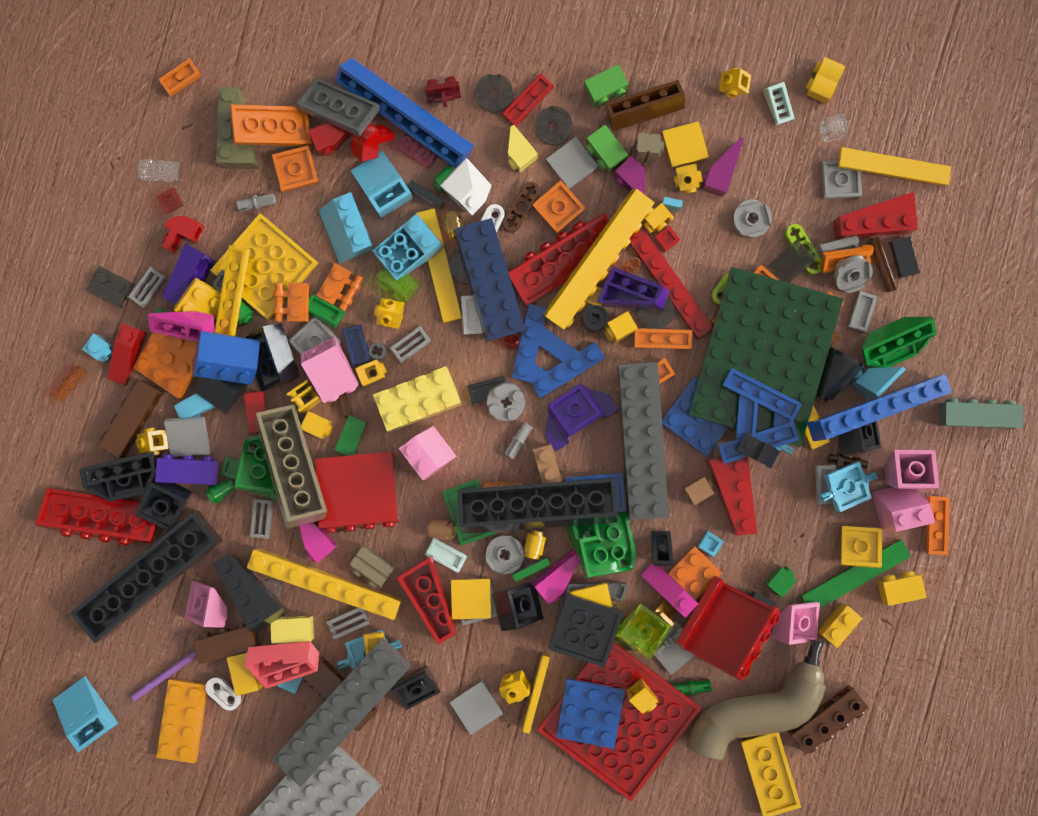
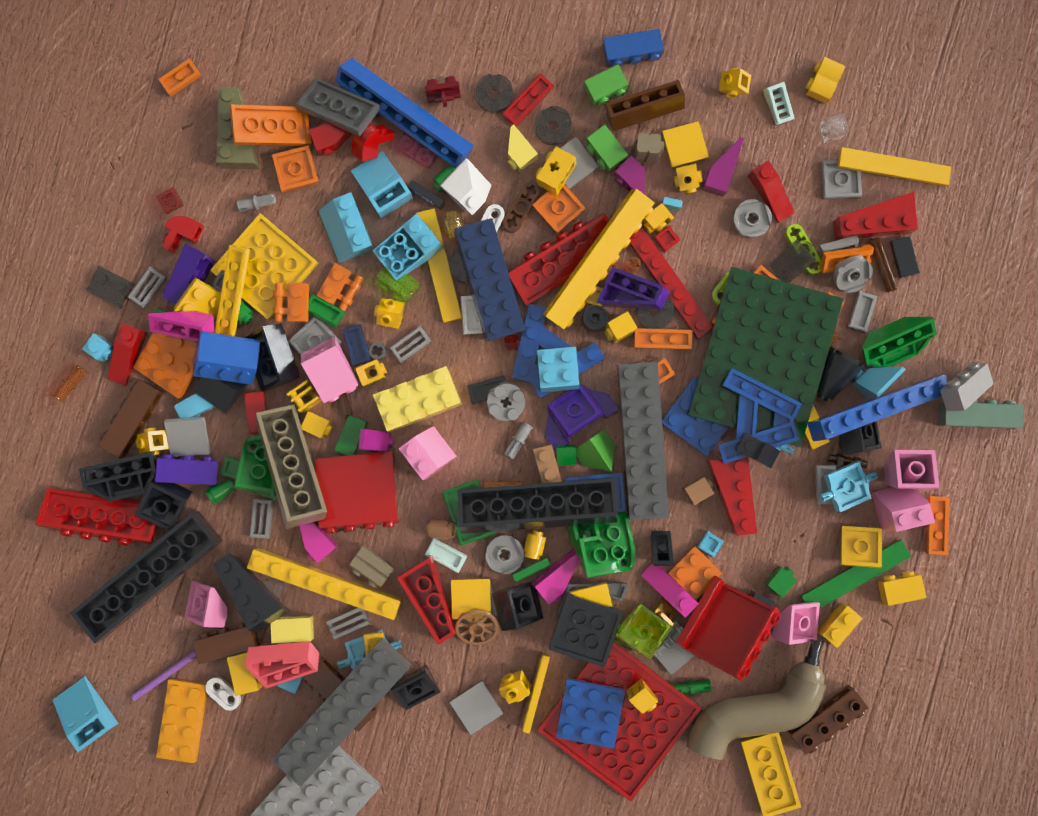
clear slope [137,159,179,183] -> none
none -> magenta slope [359,429,394,452]
none -> medium nougat wheel [455,608,499,645]
none -> yellow brick [536,146,577,195]
none -> medium azure brick [537,347,580,392]
none -> green tile [556,445,576,466]
none -> bright green slope [576,429,615,472]
none -> blue brick [602,28,664,67]
none -> red slope [748,160,795,223]
none -> light grey brick [940,362,994,411]

